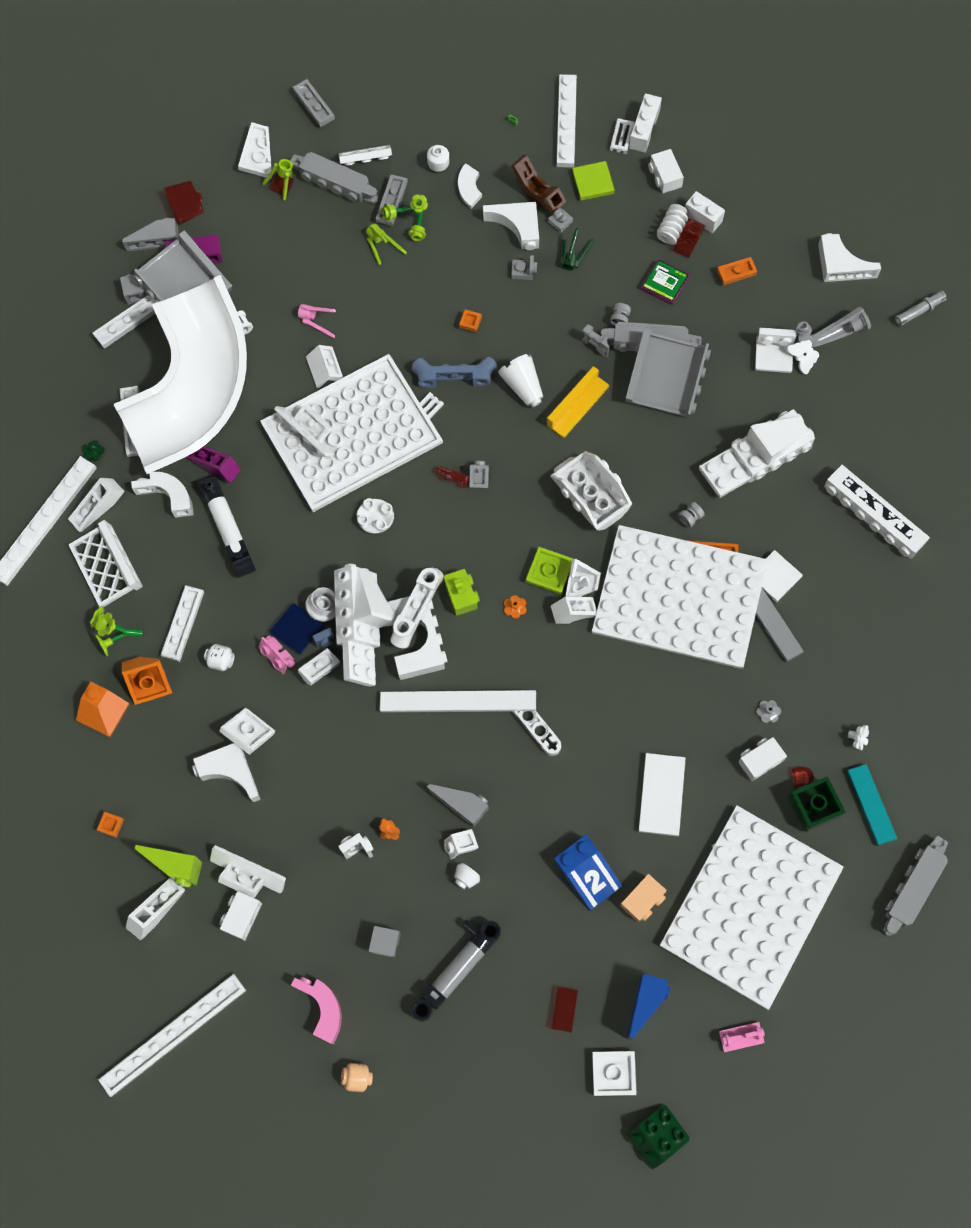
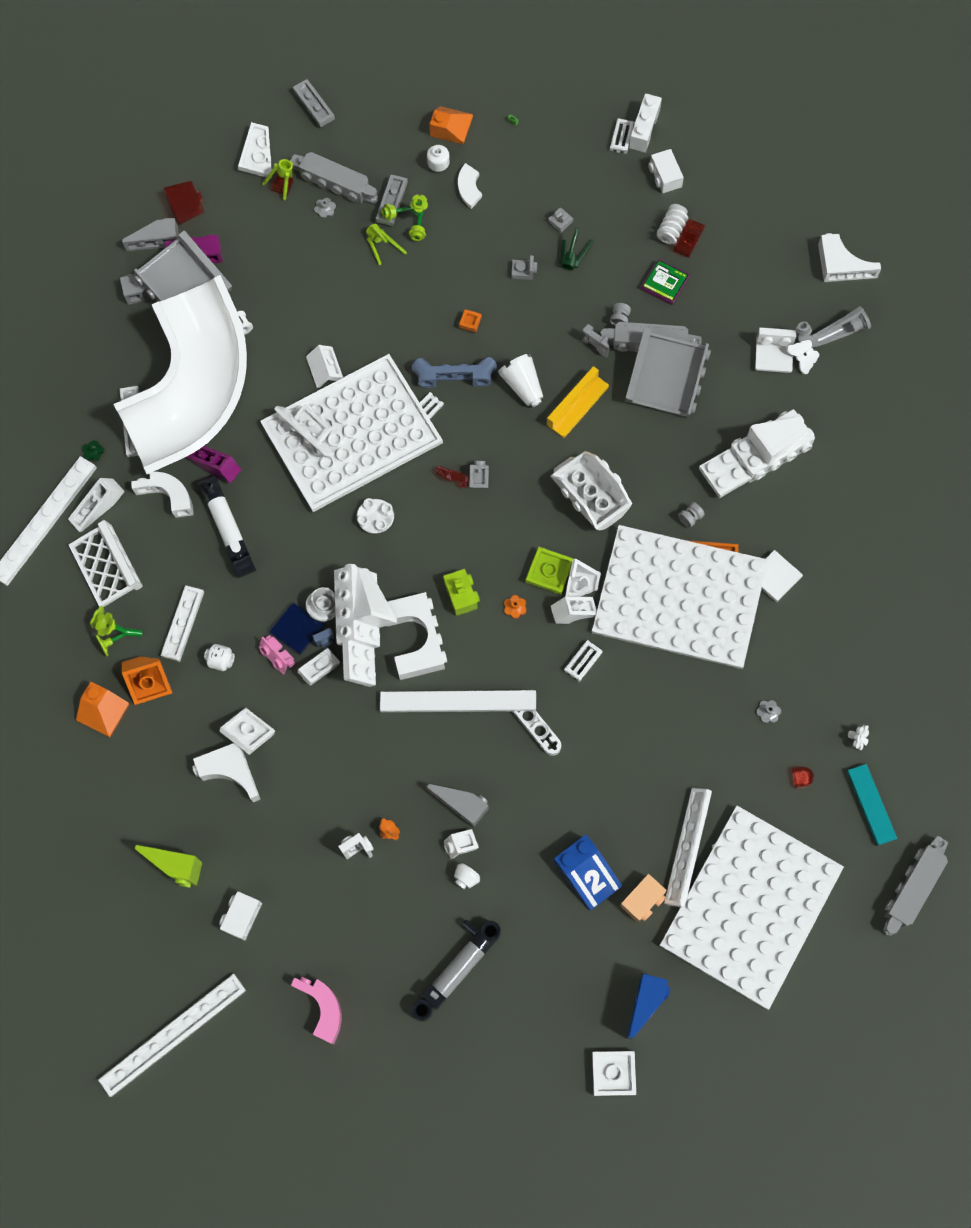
white plate [93,295,157,349] -> none
orange plate [97,812,124,838] -> none
white slope [126,878,185,940] -> none
white bracket [210,845,286,898] -> none
bright pink plant [298,304,336,338] -> none
white plate [339,145,392,165] -> none
light nougat head [341,1063,373,1092] -> none
light grey piece [369,926,401,958] -> none
white plate [391,567,444,649] -> none
white arch [483,202,539,250] -> none
reddish brown arch [511,155,567,212] -> none
clear red tile [551,987,578,1033] -> none
white plate [557,75,577,167] -> none
lime tile [572,161,615,201] -> none
dark green bracket [626,1105,690,1170] -> none
white tile [639,753,686,837] -> none
white brick [685,191,725,233] -> none
orange plate [717,257,757,285] -> none
bright pink hinge [719,1022,765,1052] -> none
white brick [738,737,787,781] -> none
light grey tile [755,588,804,662] -> none
dark green brick [788,776,846,833] -> none
white brick [824,465,930,559] -> none
light grey pin [895,290,947,327] -> none
none -> light grey plant [314,198,336,218]
none -> orange slope [430,106,473,144]
none -> white tile [564,640,603,682]
none -> white tile [664,788,712,908]

